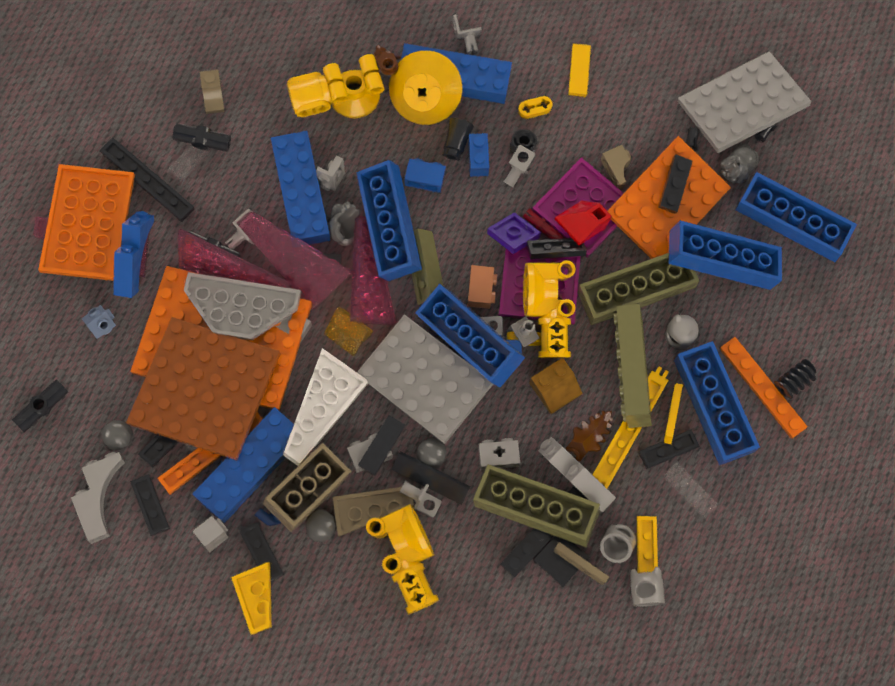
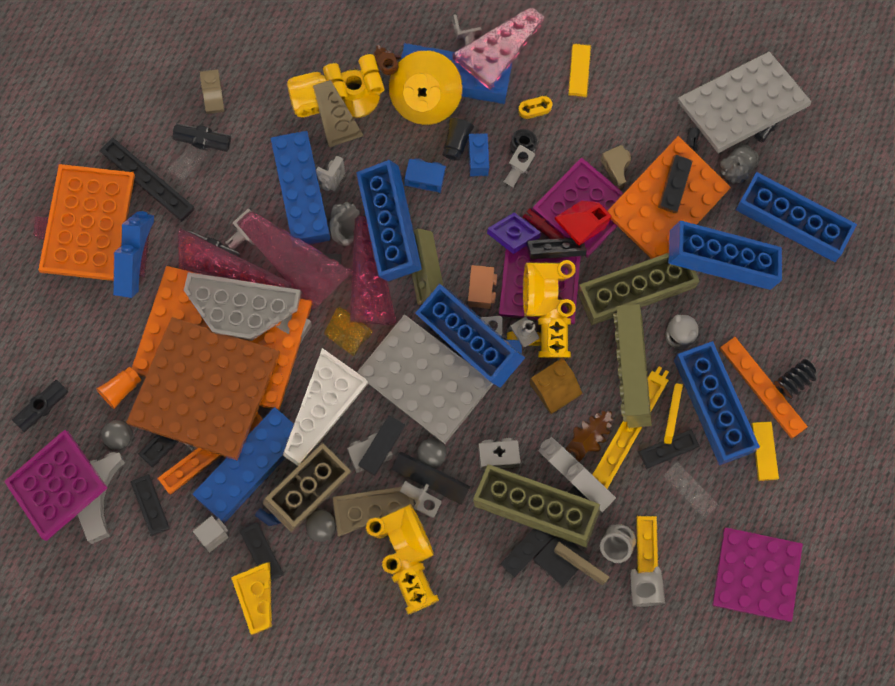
sand blue brick [81,305,116,339] -> none
none -> magenta plate [4,430,108,541]
none -> orange plant [96,367,142,409]
none -> dark tan wing [313,80,364,147]
none -> clear pink wing [453,7,544,90]
none -> magenta plate [712,527,803,622]
none -> yellow tile [751,422,779,481]

